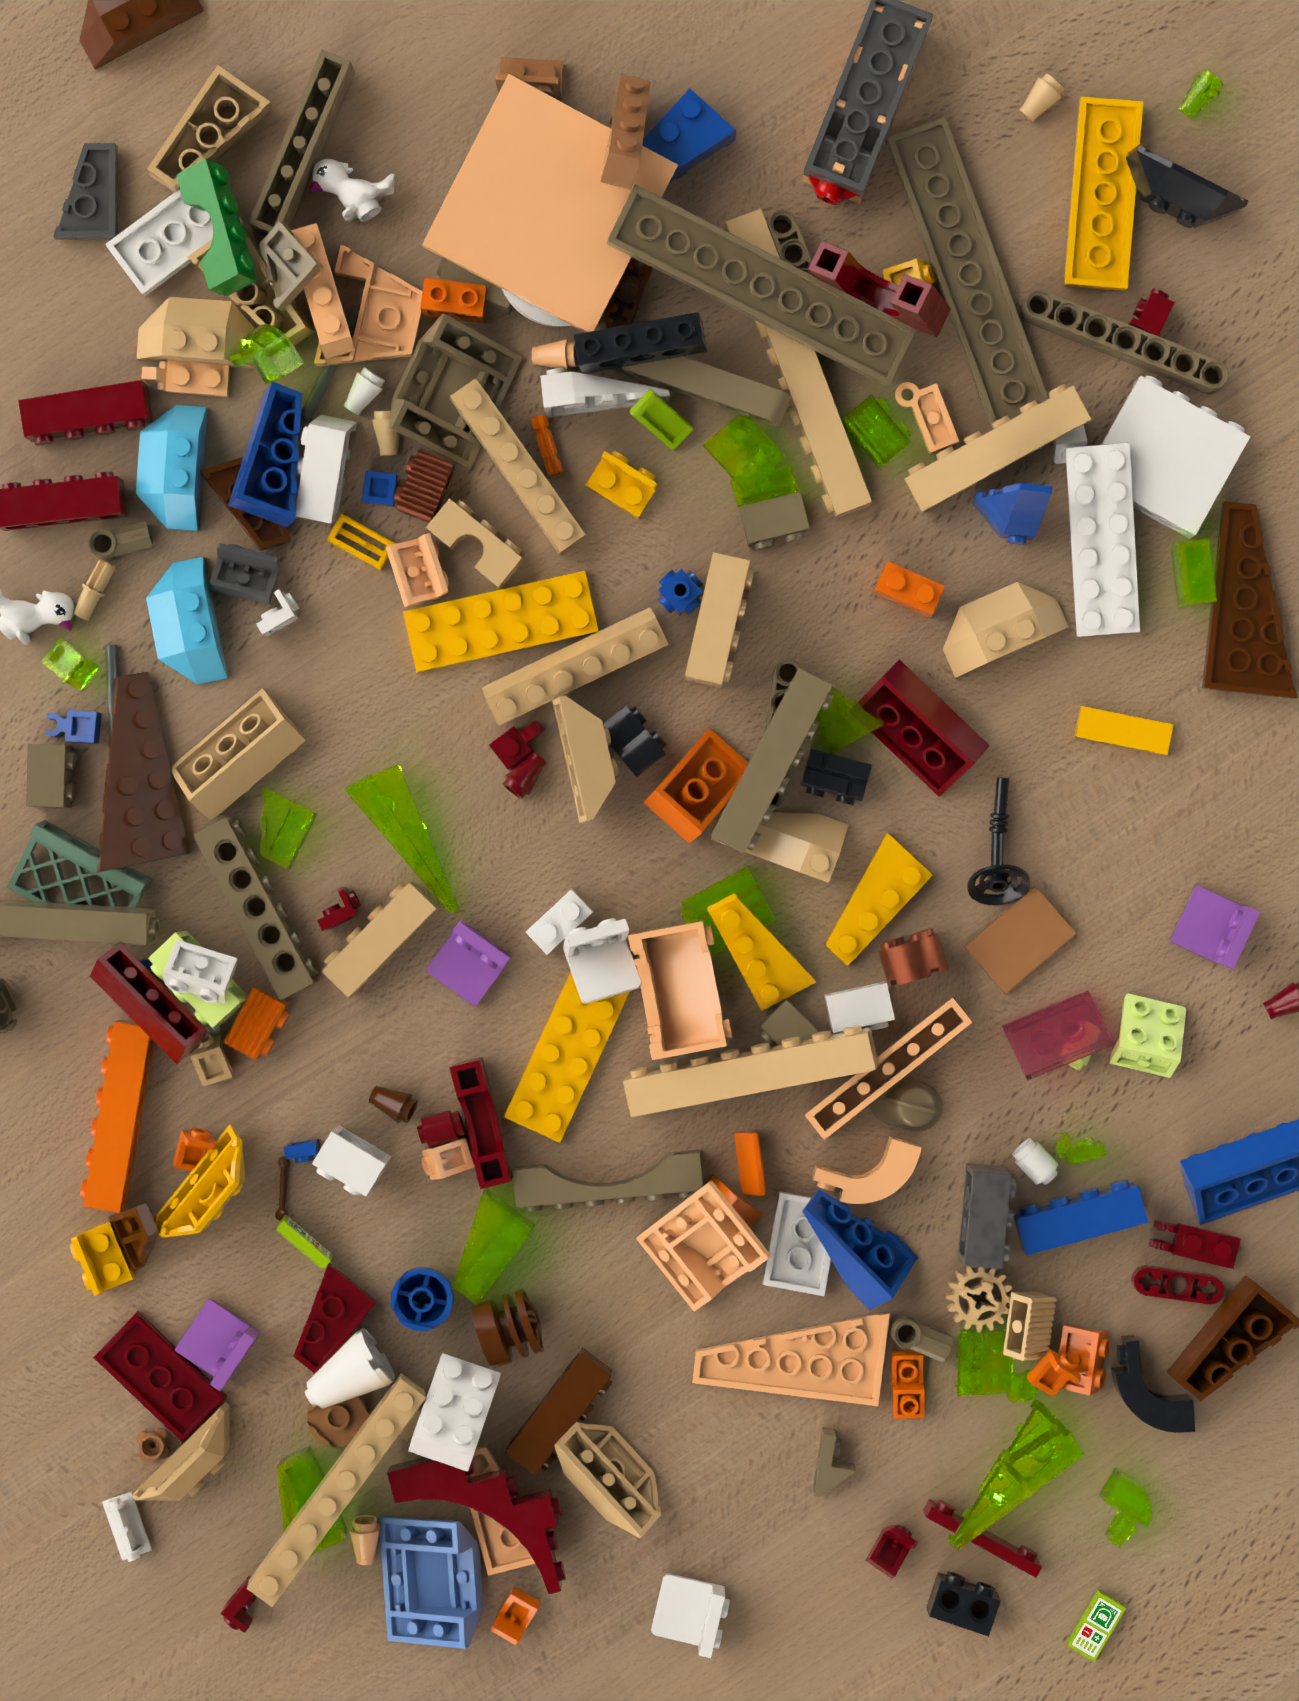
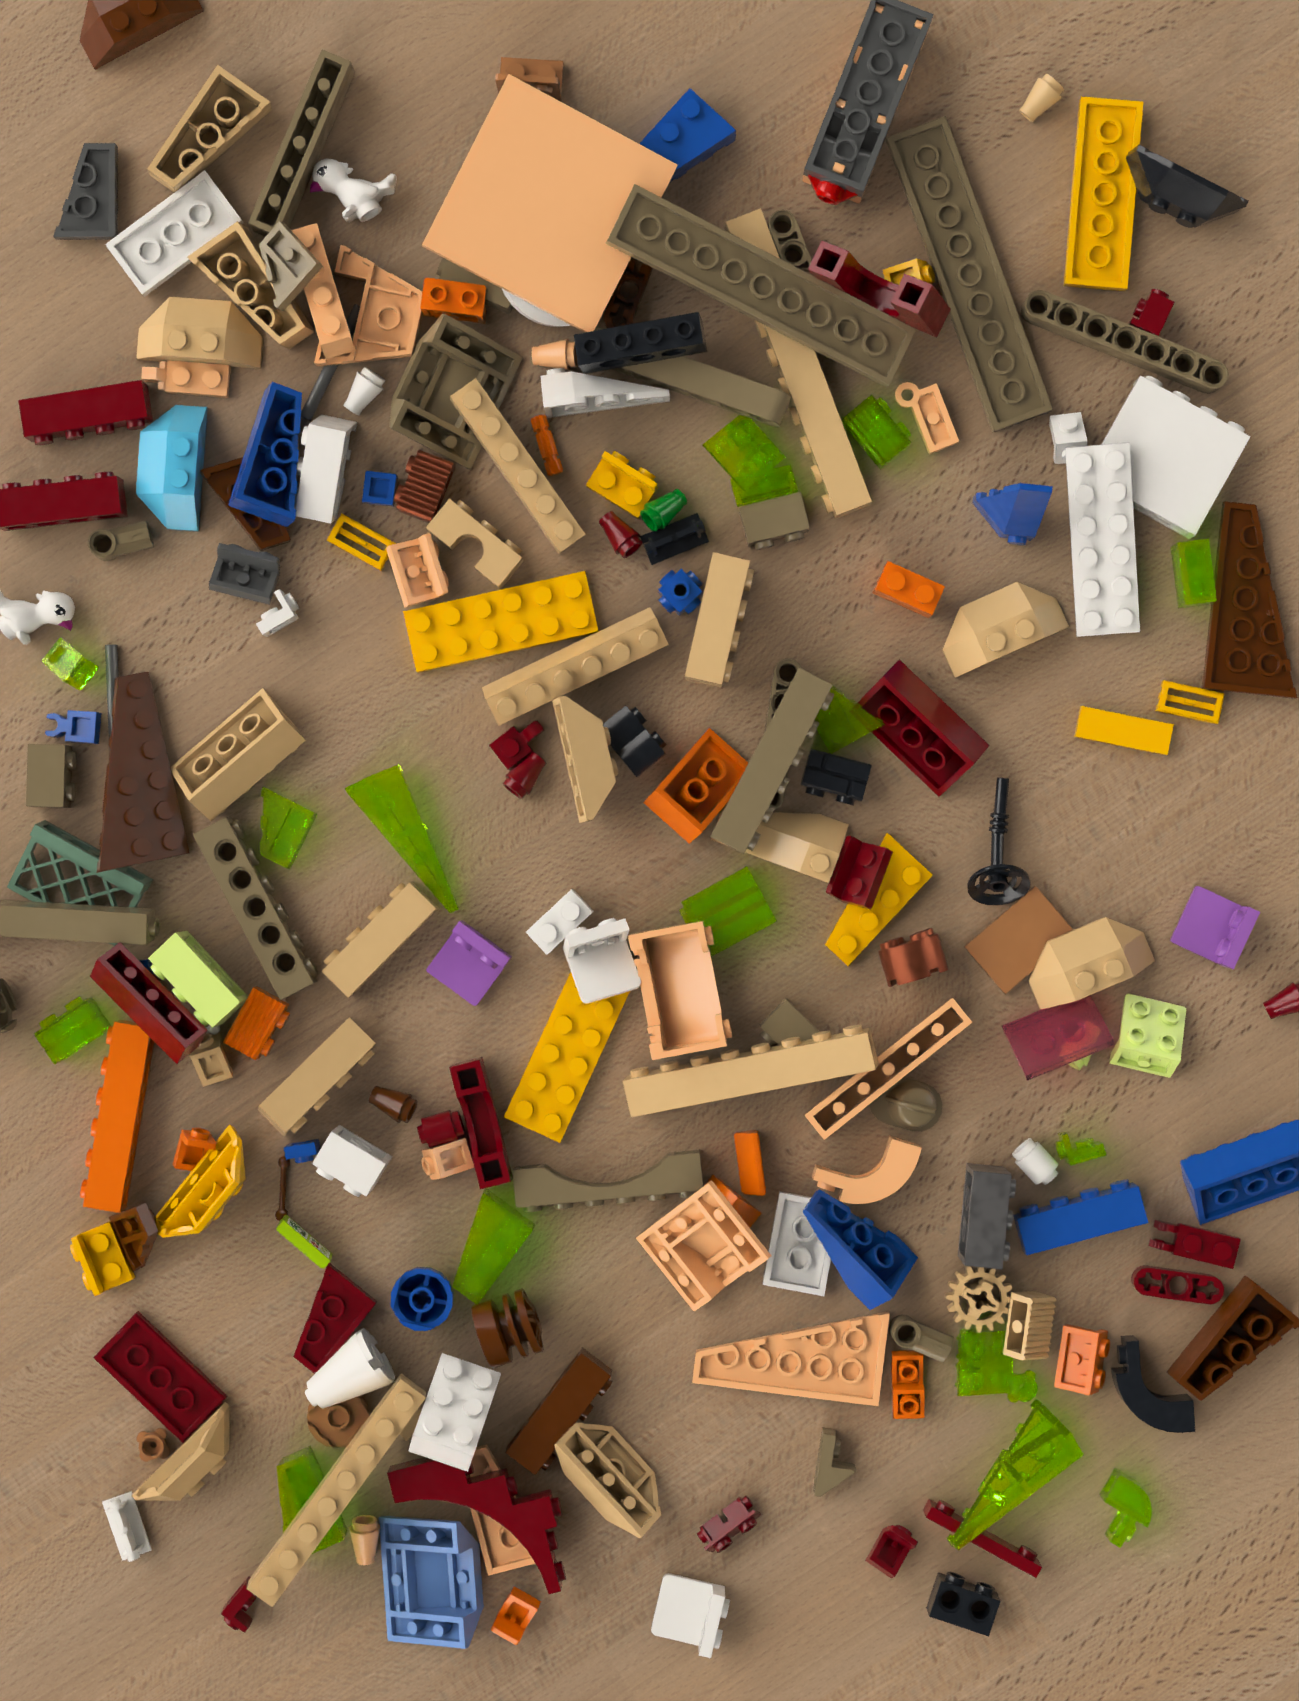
tan axle [73,559,115,621] -> none
medium azure wedge [146,557,228,685] -> none
white bracket [163,940,238,1003] -> none
medium lavender bracket [175,1299,261,1391] -> none
arch [176,158,257,296] -> none
clear neon green brick [229,324,304,384] -> none
dark red bracket [317,887,361,931] -> none
tan cone [372,411,400,456] -> none
medium nougat arch [600,74,651,190] -> none
lime tile [629,388,694,451] -> none
yellow wing [707,893,816,1011] -> none
white brick [824,981,895,1033] -> none
tan brick [904,384,1091,512] -> none
orange bracket [1027,1349,1082,1397] -> none
tile [1066,1590,1126,1662] -> none
clear neon green cone [1178,69,1224,119] -> none
none -> clear neon green brick [34,996,111,1064]
none -> tan wedge [258,1017,376,1136]
none -> dark red cone [599,511,643,558]
none -> green cone [640,489,687,531]
none -> black hinge [640,513,709,565]
none -> dark red hinge [697,1496,762,1553]
none -> dark red bracket [826,835,893,910]
none -> tan wedge [1028,917,1155,1009]
none -> yellow tile [1155,680,1225,725]

